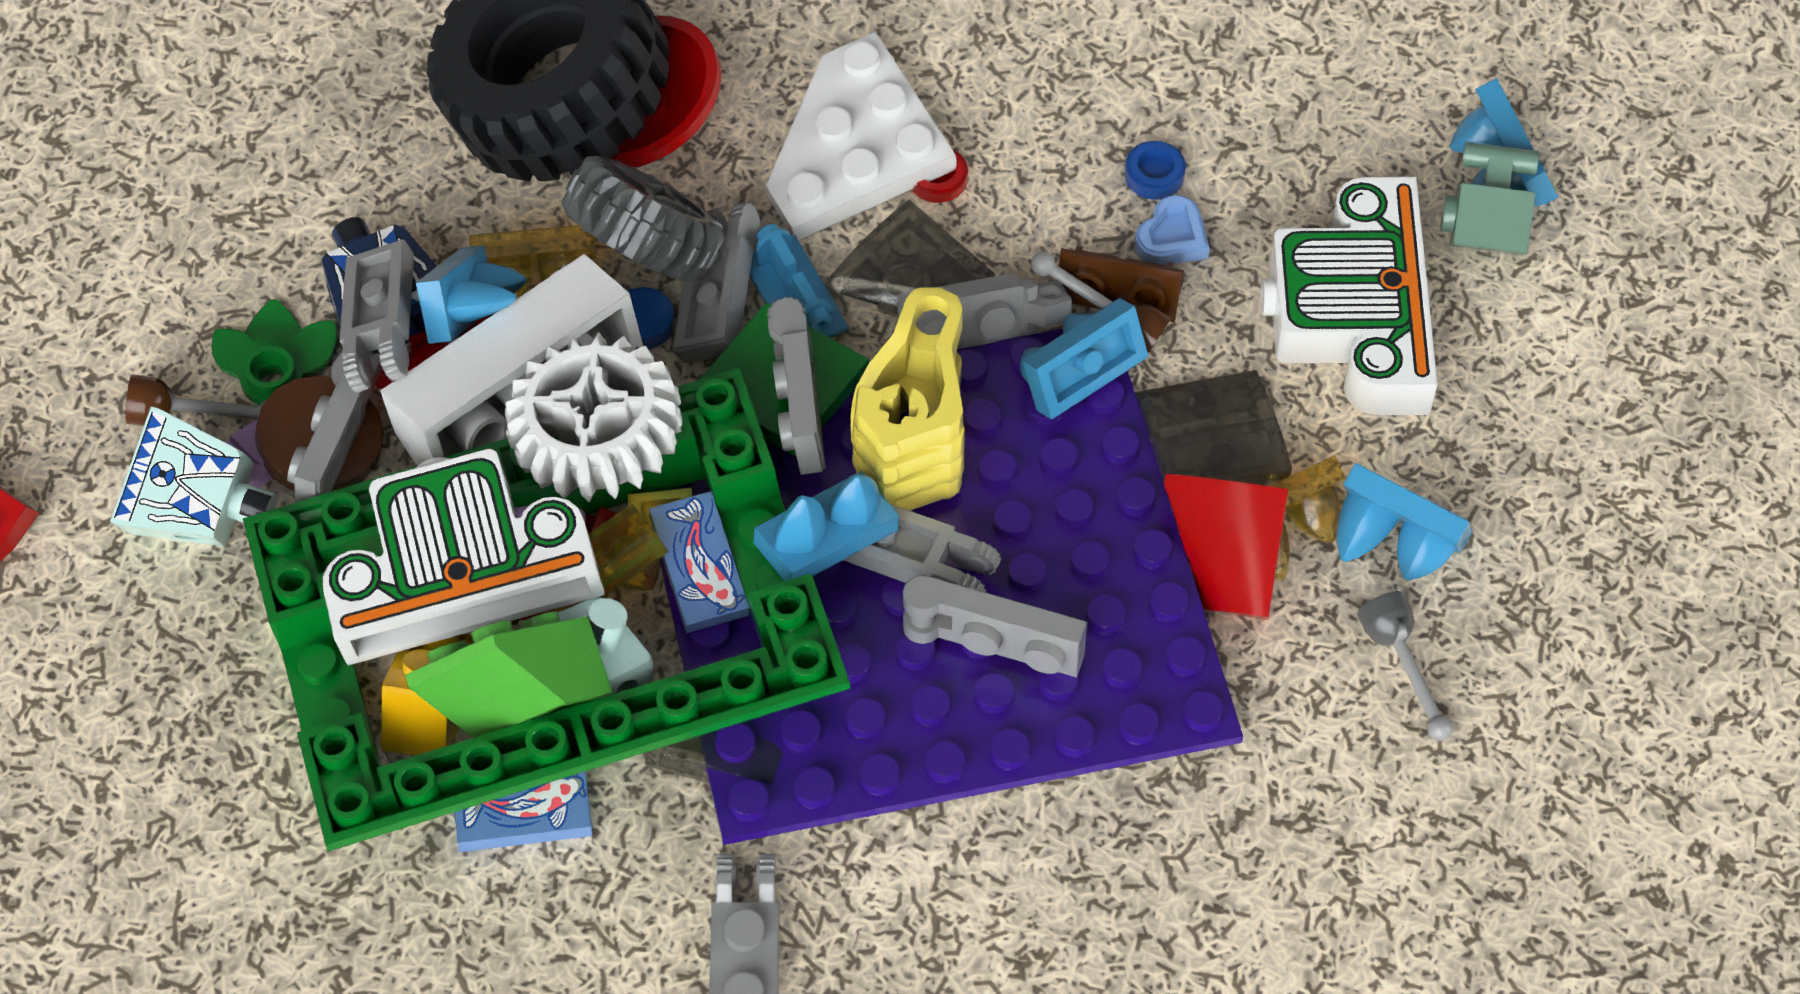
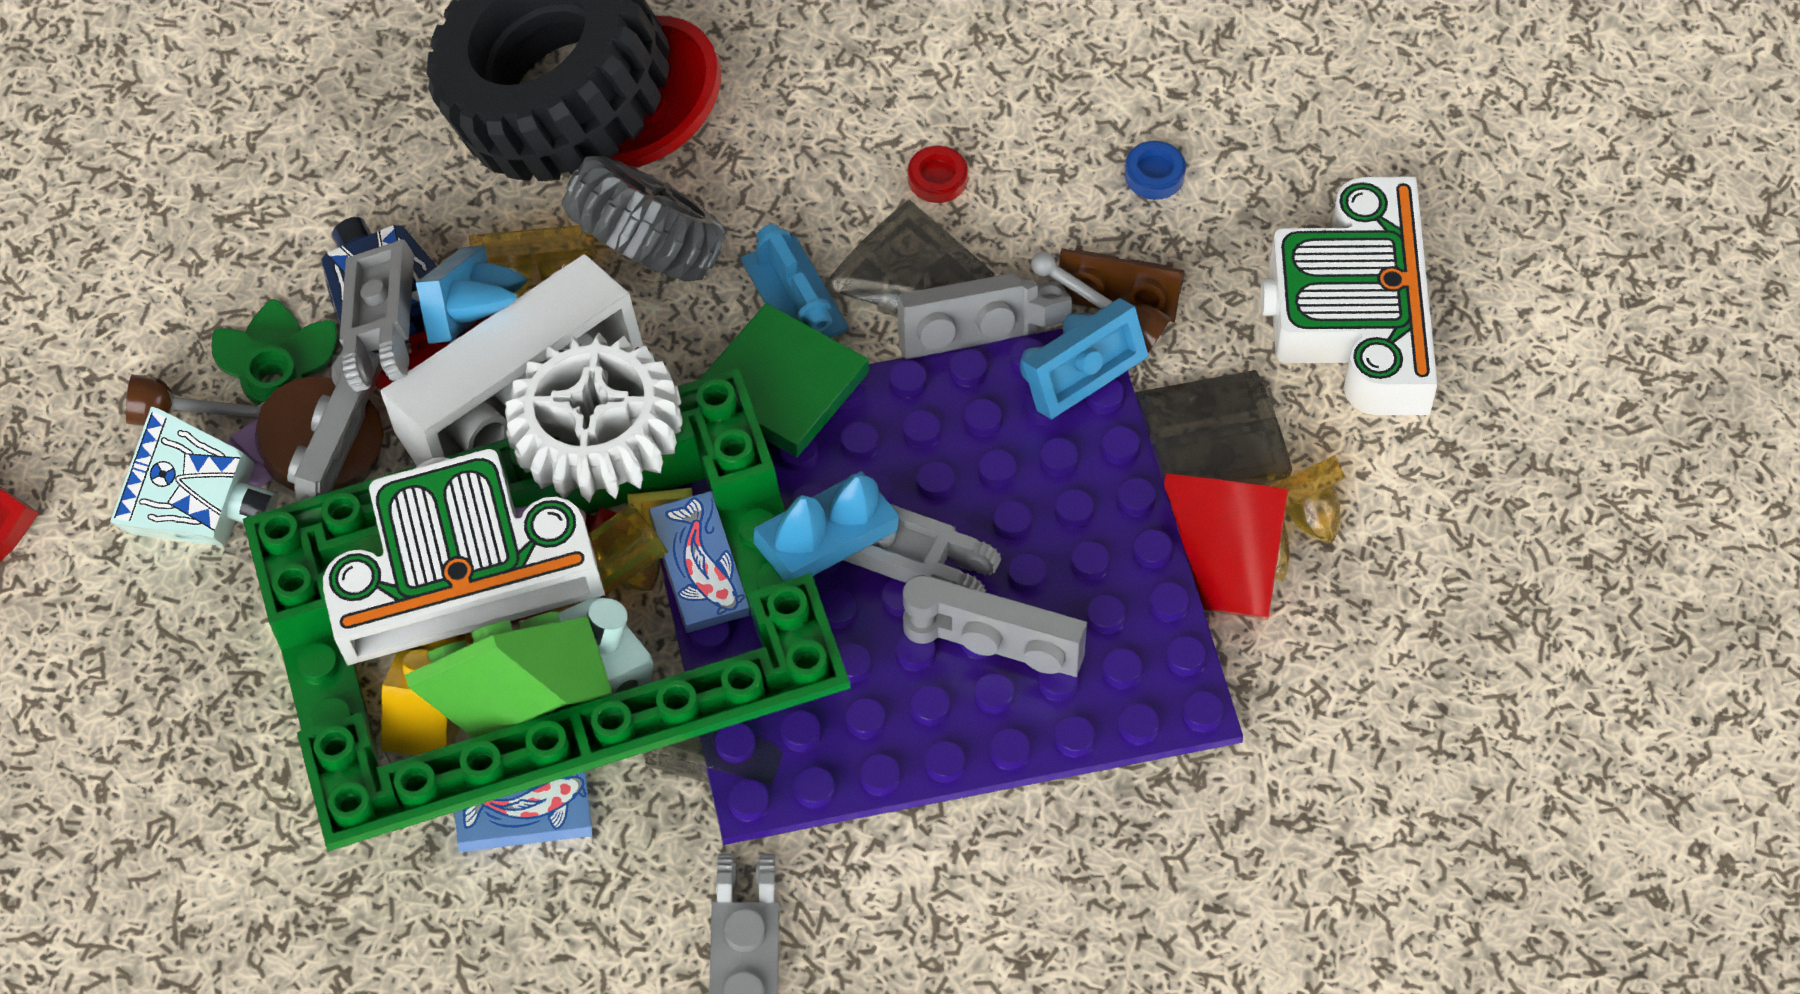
blue tile [628,287,674,350] -> none
light grey hinge [672,202,761,363] -> none
white plate [766,32,957,240] -> none
light grey hinge [767,296,826,475] -> none
light yellow piece [851,287,964,511] -> none
light blue tile [1135,195,1210,265] -> none
dark azure tile [1337,463,1473,581] -> none
hinge [1357,591,1453,741] -> none
sand green brick [1440,142,1539,255] -> none
dark azure tile [1450,78,1558,207] -> none

